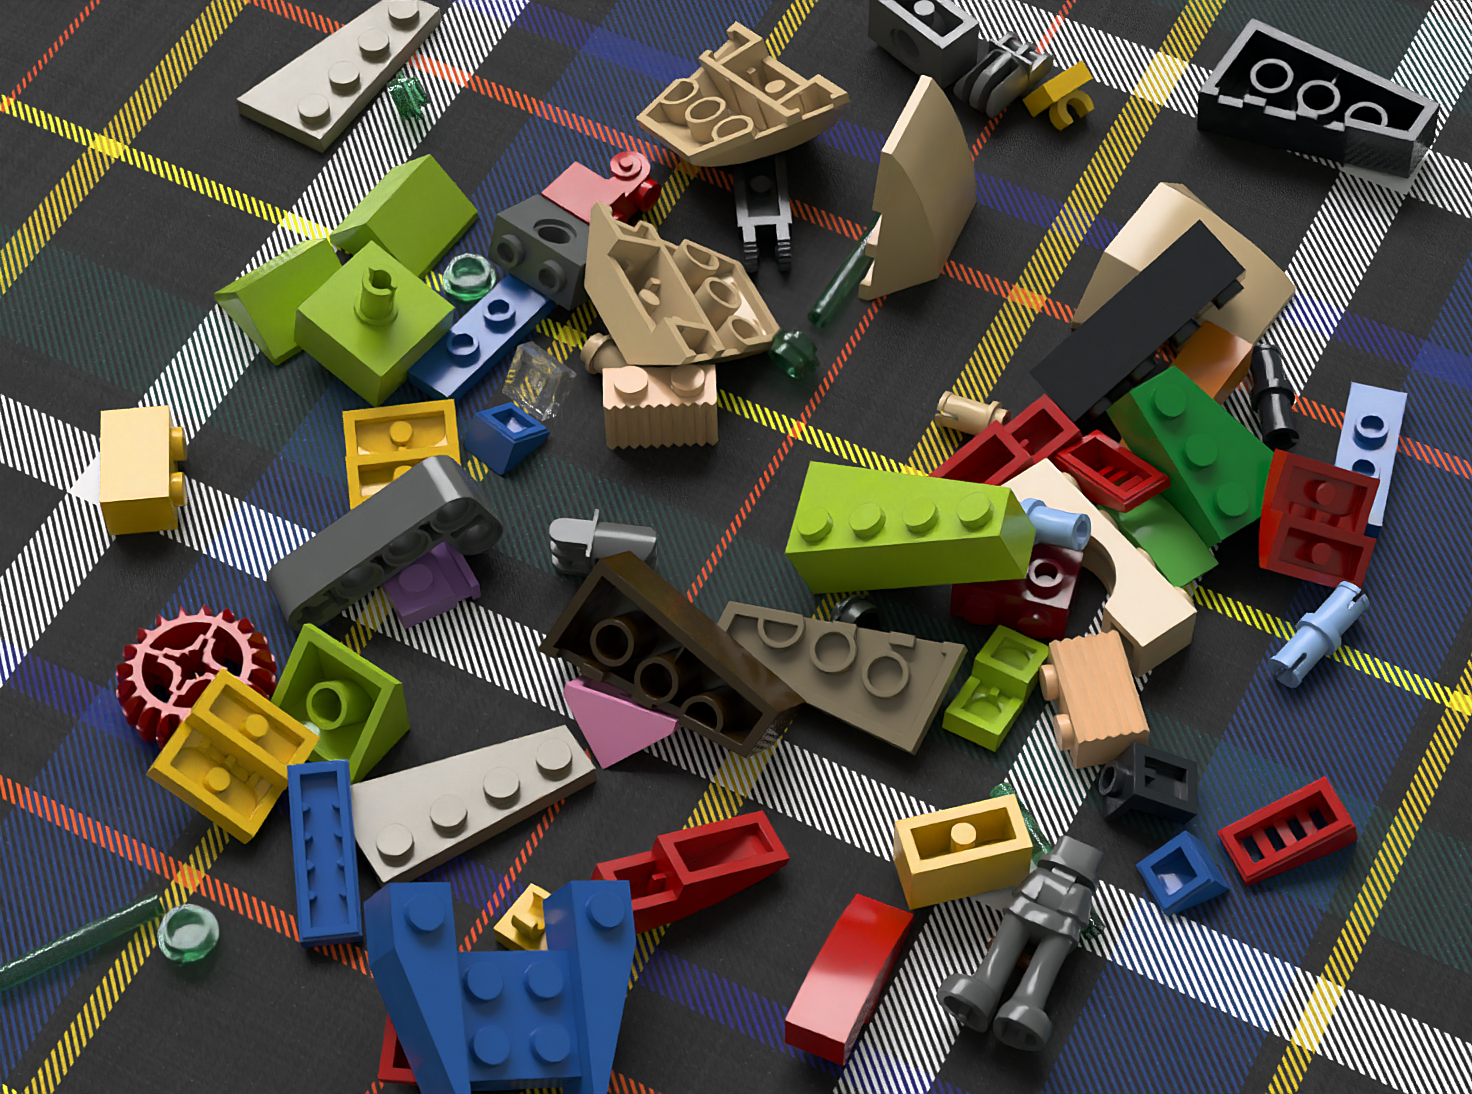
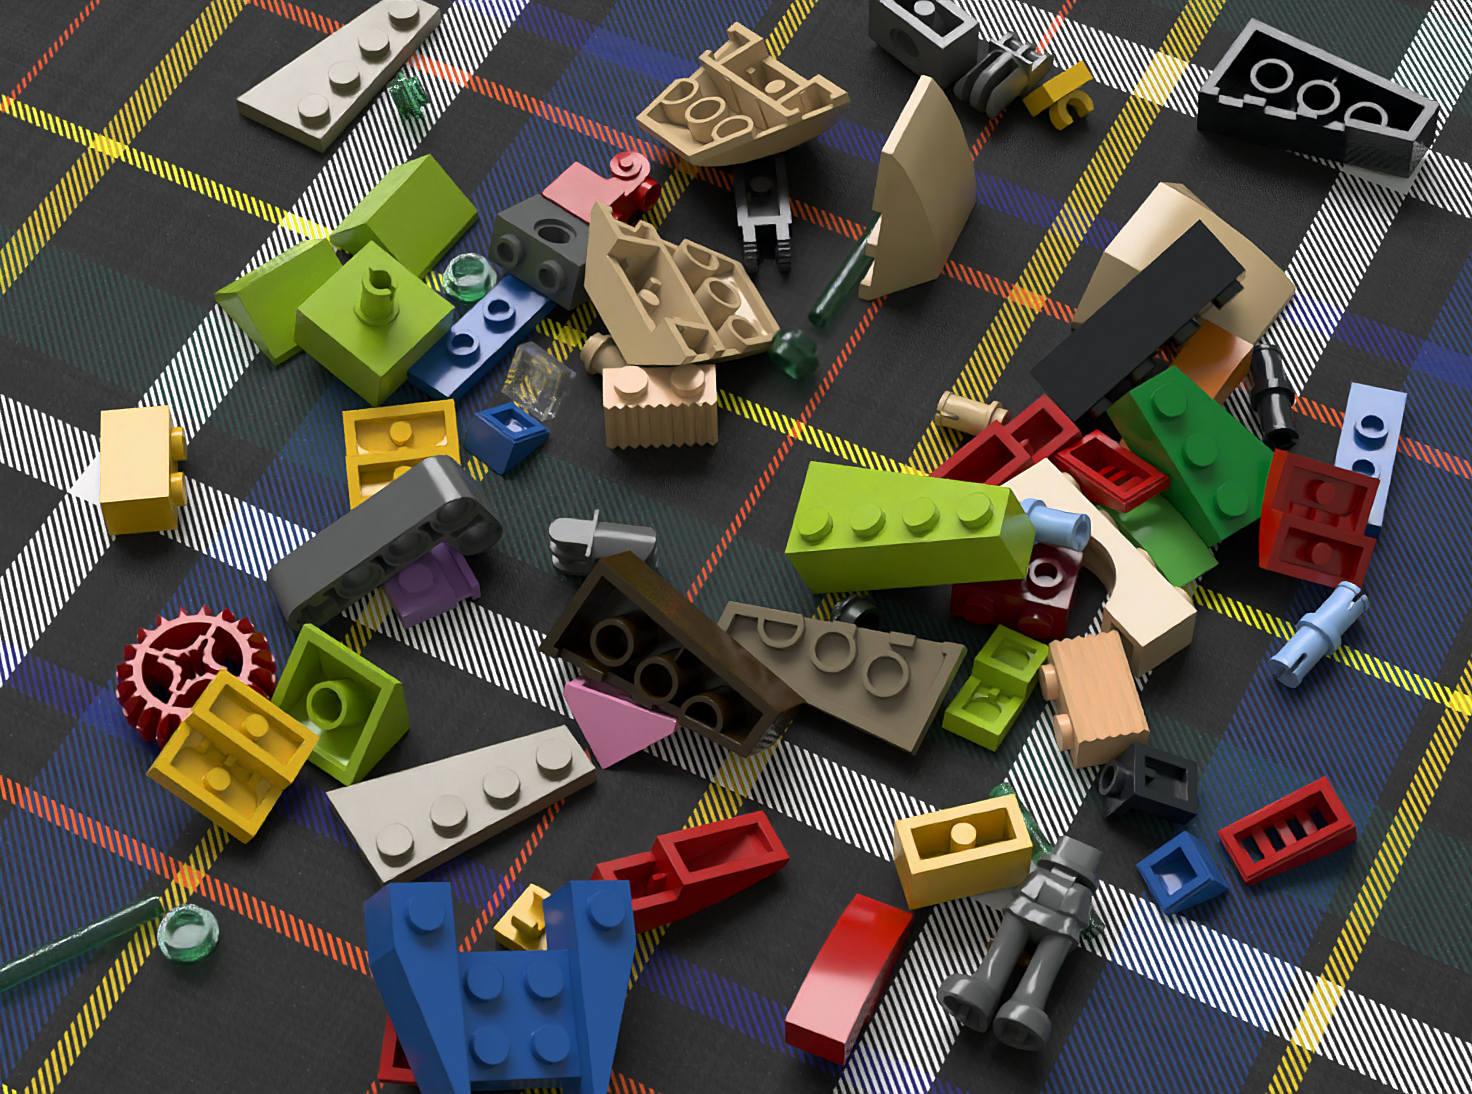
blue plate [287,759,364,948] -> none

